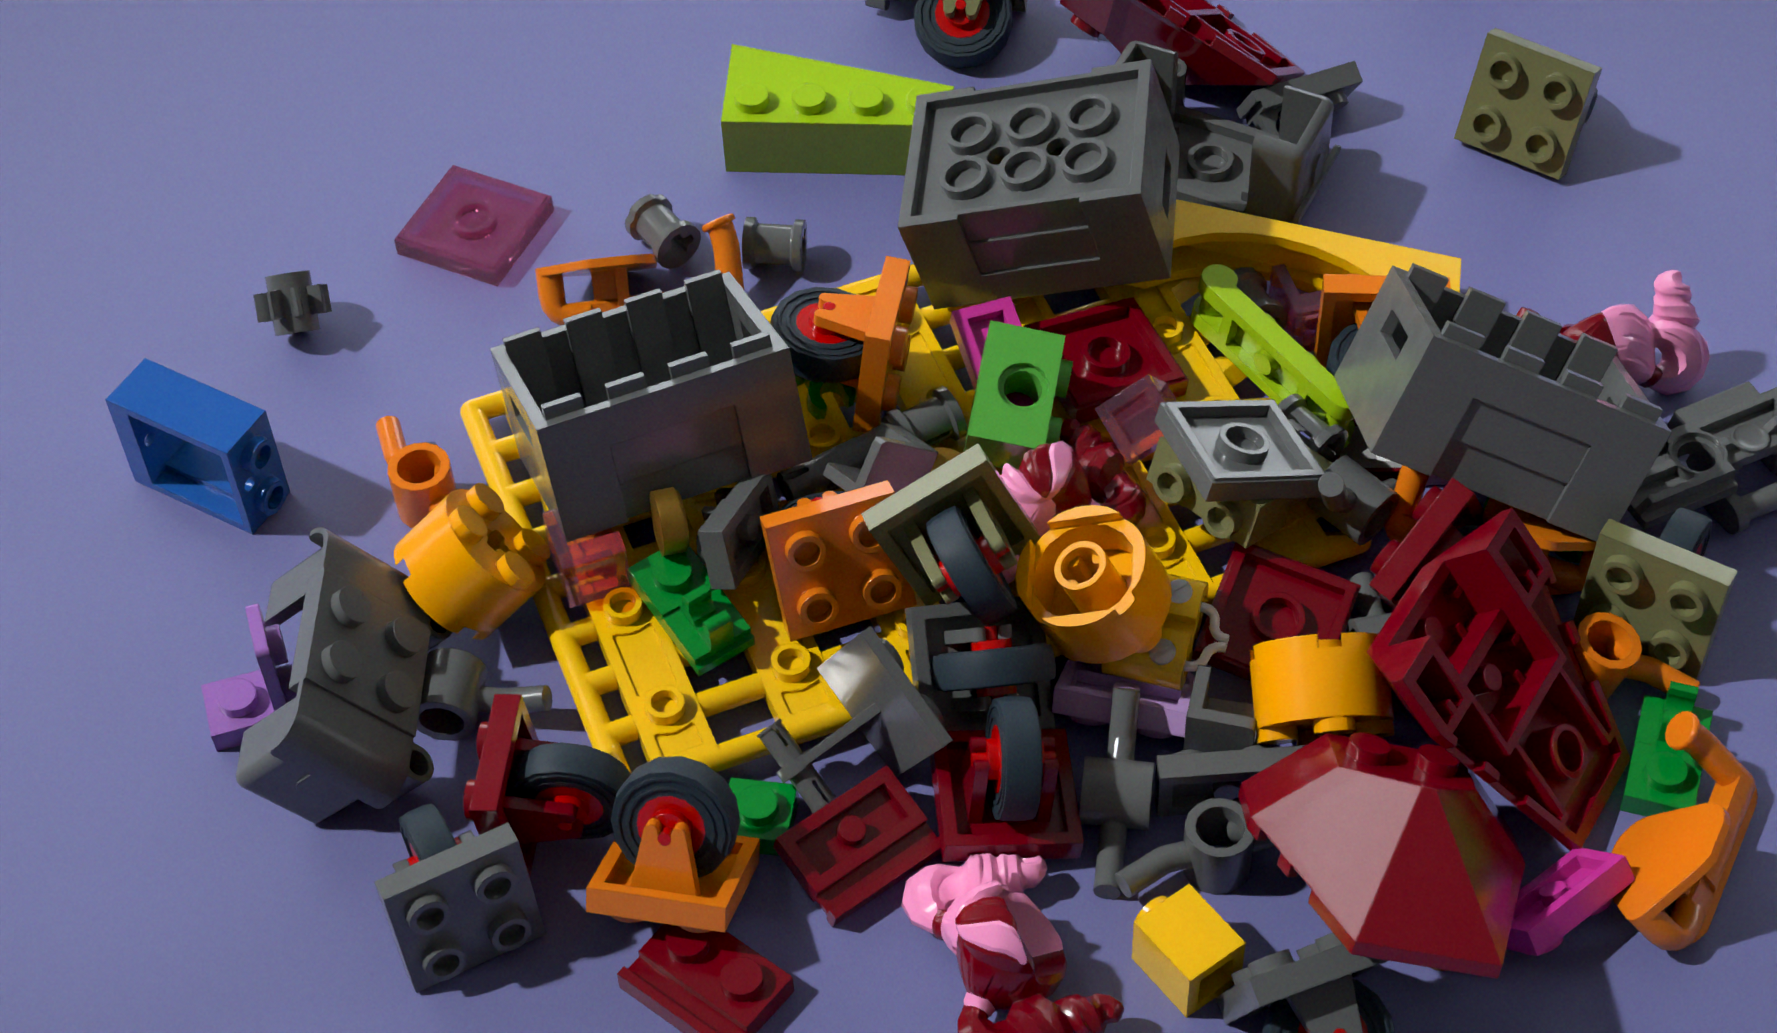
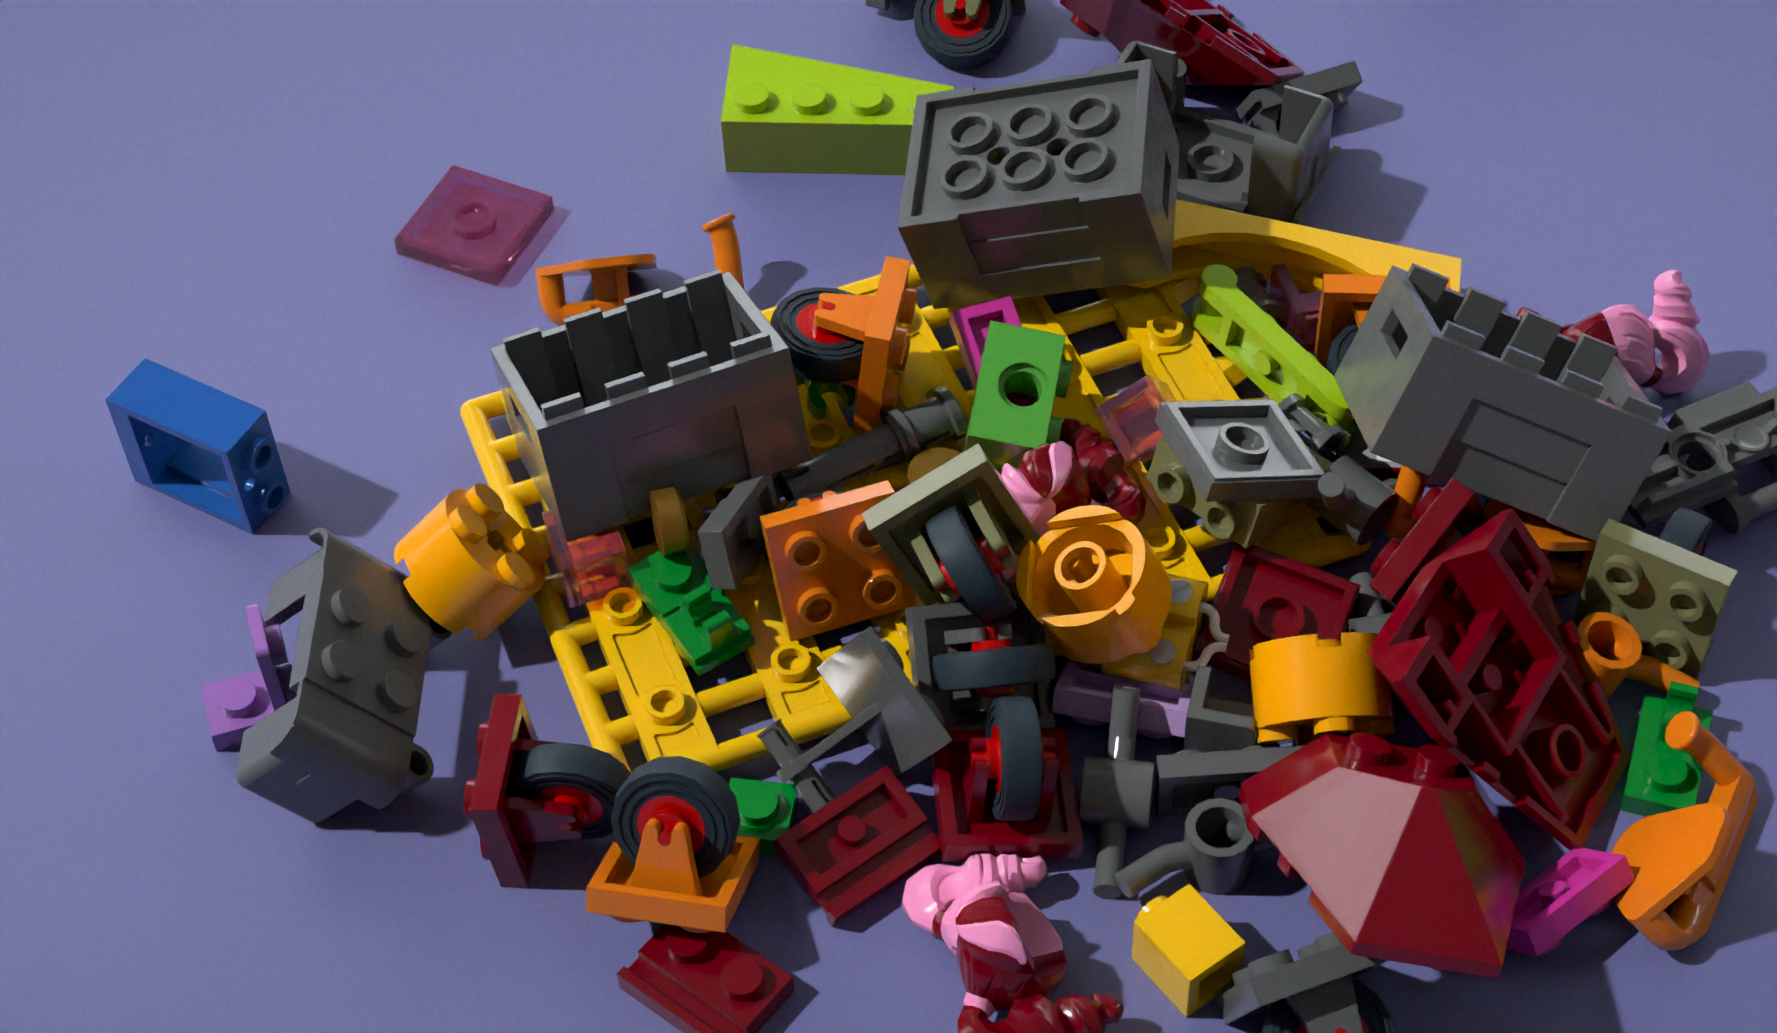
dark grey gear [253,270,332,336] -> none
dark grey plate [374,804,546,993] -> none
orange piece [376,416,457,528] -> none
dark grey piece [417,648,553,740] -> none
dark grey bush [625,194,701,269] -> none
dark grey bush [742,217,807,272] -> none
dark grey panel [823,422,939,493] -> none
dark red tile [1023,297,1189,423] -> none
olive plate [1454,28,1602,180] -> none

